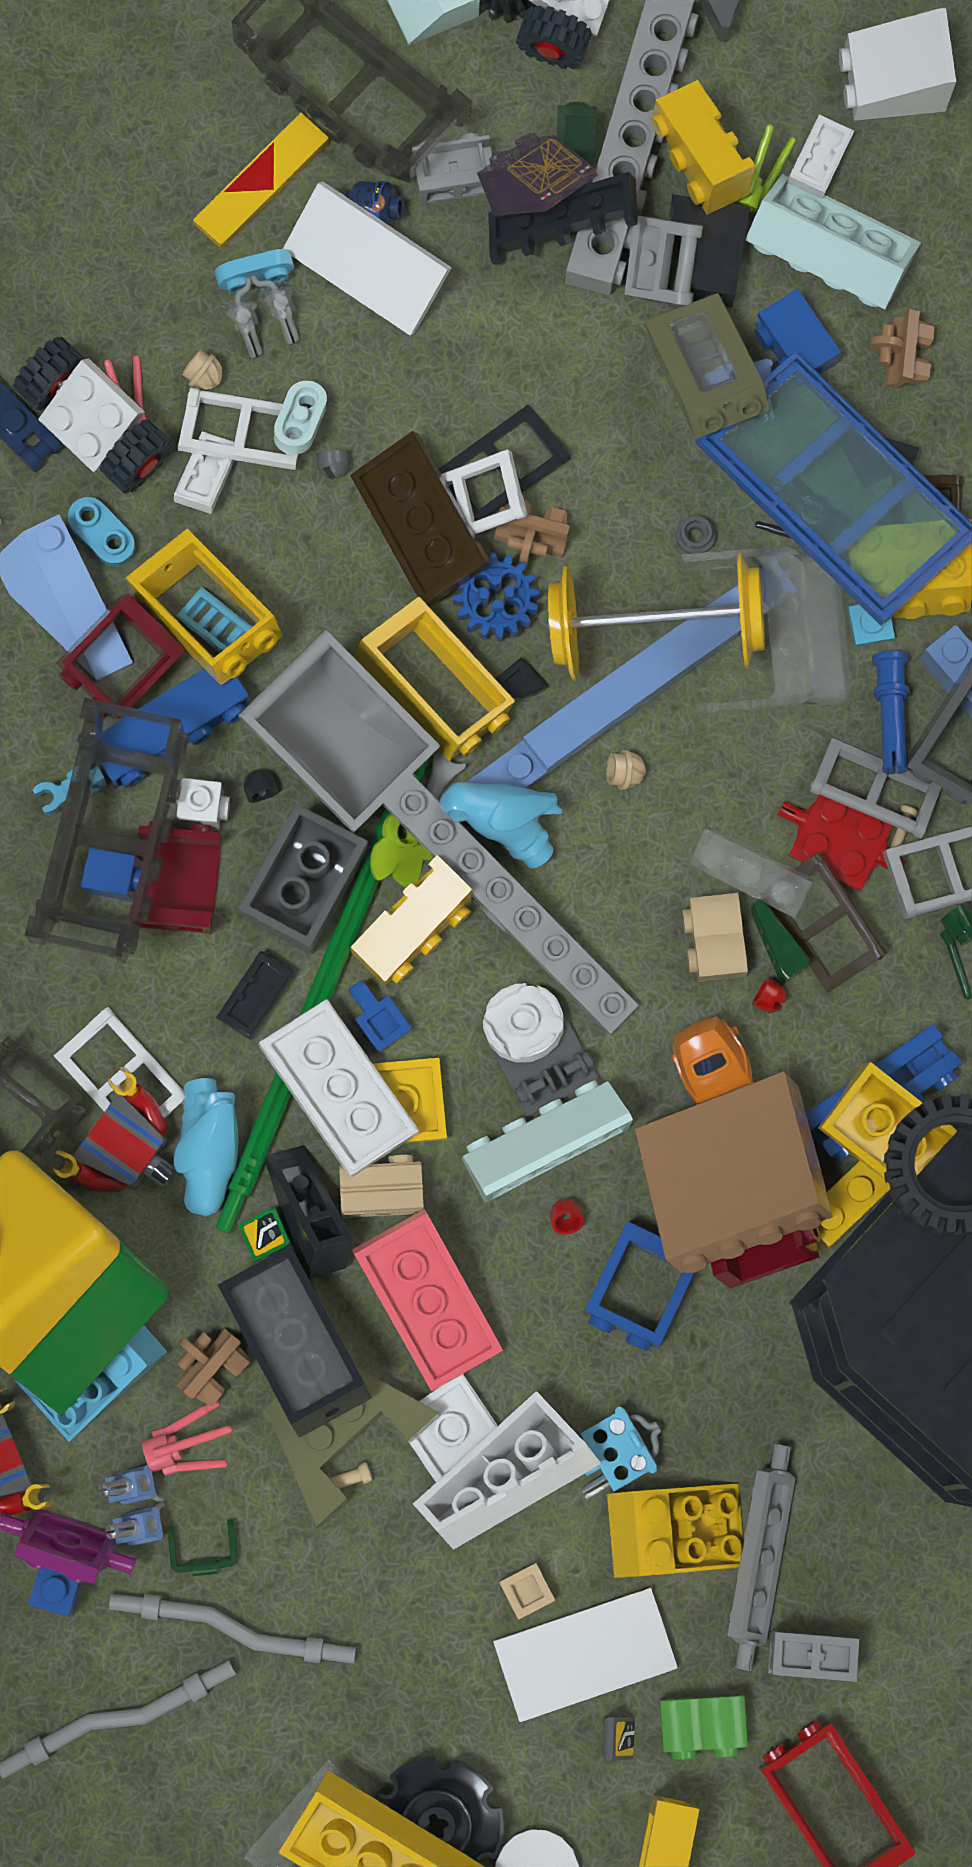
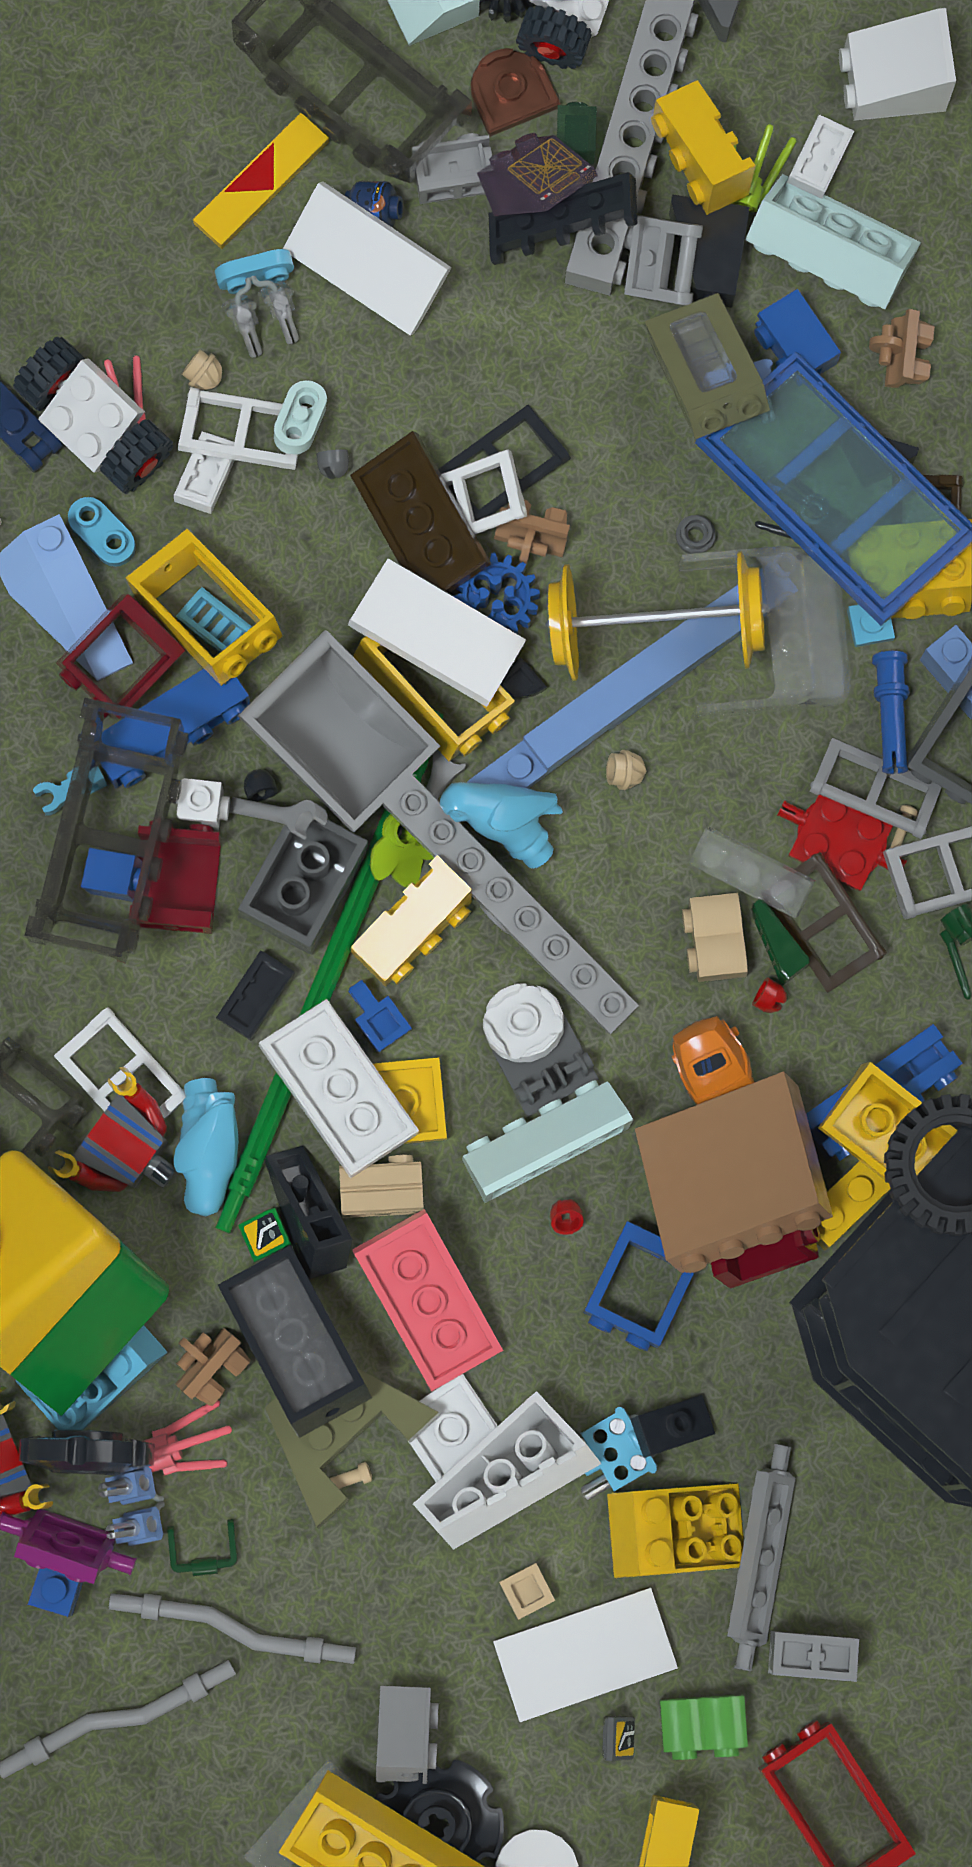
none -> black piece [19,1430,155,1475]
none -> light grey piece [229,797,327,839]
none -> white tile [348,559,526,707]
none -> light grey hinge [376,1686,439,1784]
none -> copper tile [471,48,561,137]
none -> black plate [630,1395,715,1458]

